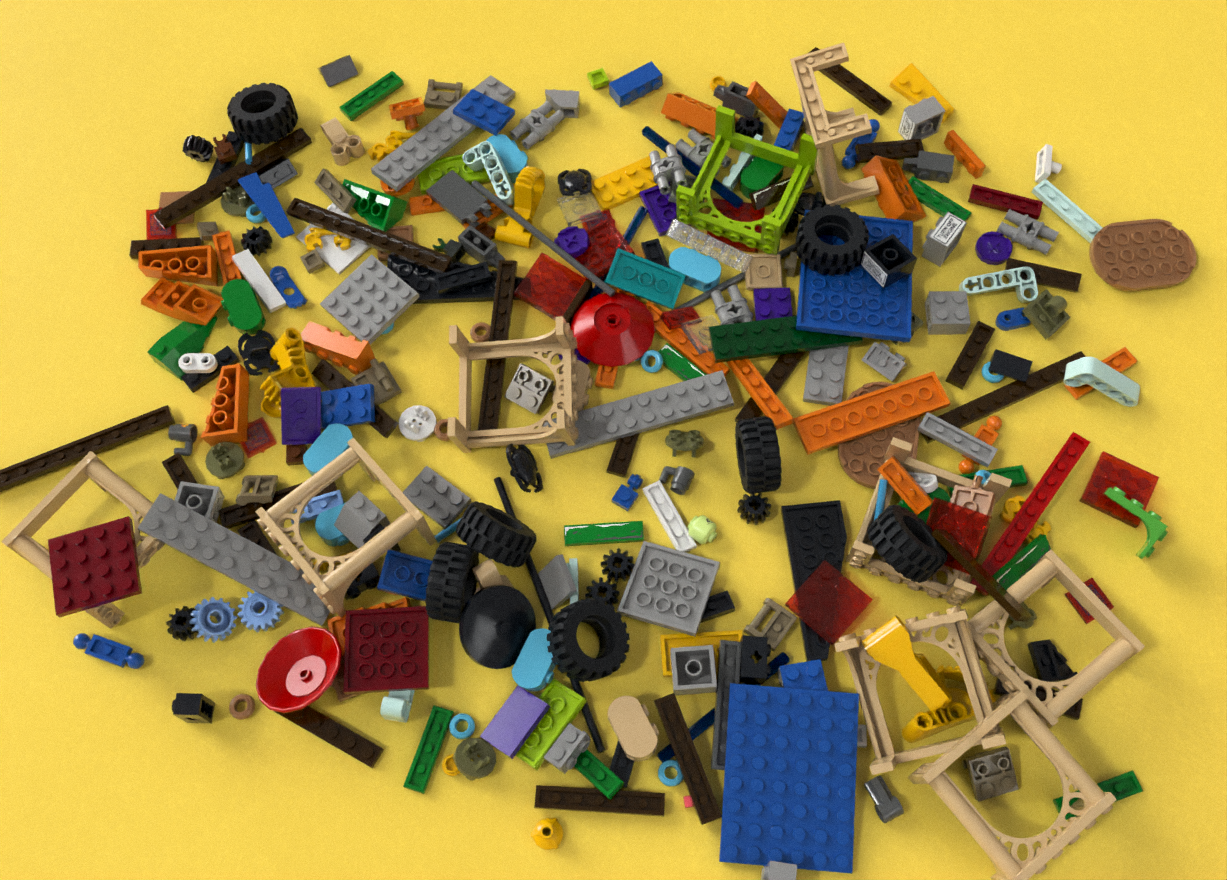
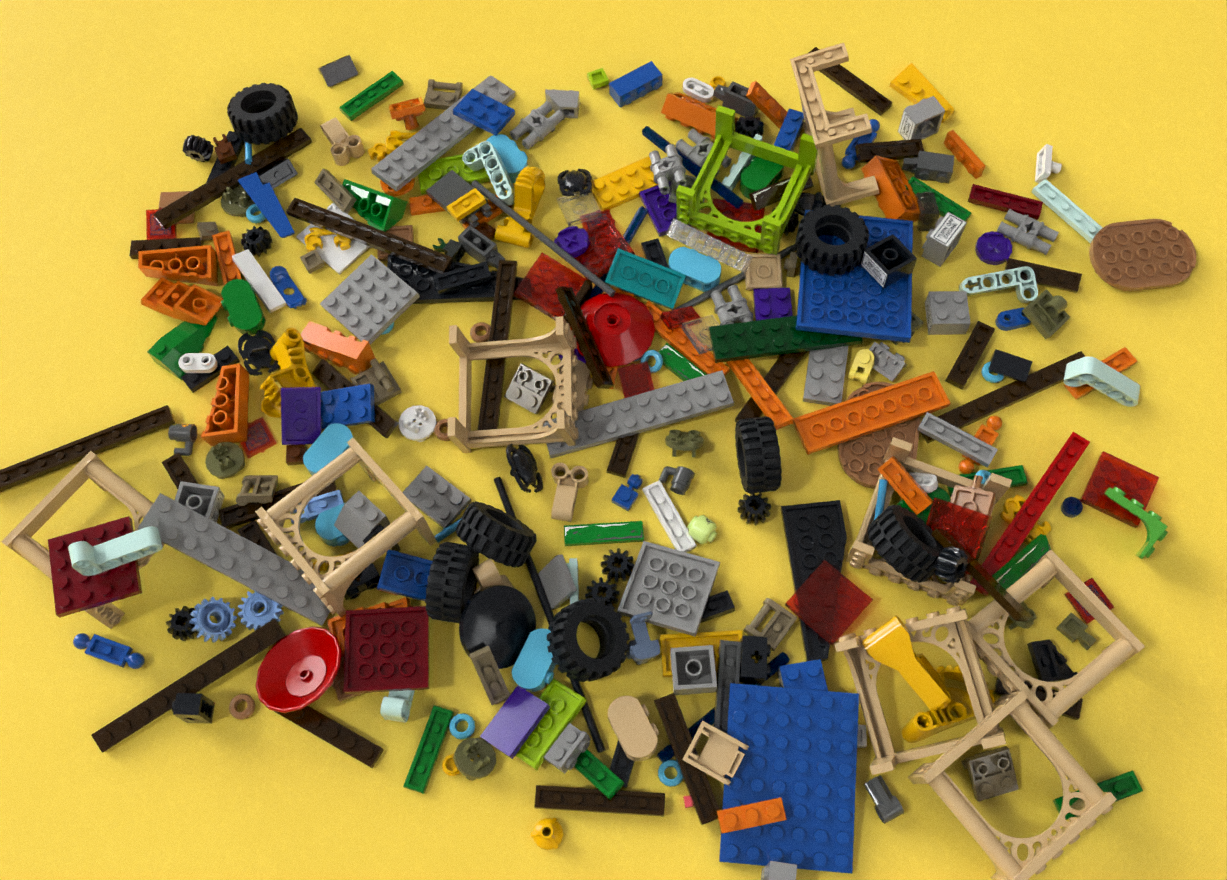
none -> light aqua beam [68,526,163,576]
none -> dark brown plate [91,618,286,753]
none -> yellow plate [446,188,486,222]
none -> dark tan plate [469,645,510,705]
none -> tan piece [551,463,589,522]
none -> dark brown plate [556,286,614,389]
none -> clear red piece [618,361,654,398]
none -> sand blue piece [625,611,660,665]
none -> tan container [682,721,749,786]
none -> white plate [683,78,714,103]
none -> orange plate [717,797,786,834]
none -> light yellow plate [848,349,875,384]
none -> clear smoke bracket [916,192,939,231]
none -> black gear [934,547,969,583]
none -> olive plate [1056,612,1096,650]
none -> clear blue tile [1061,497,1083,518]

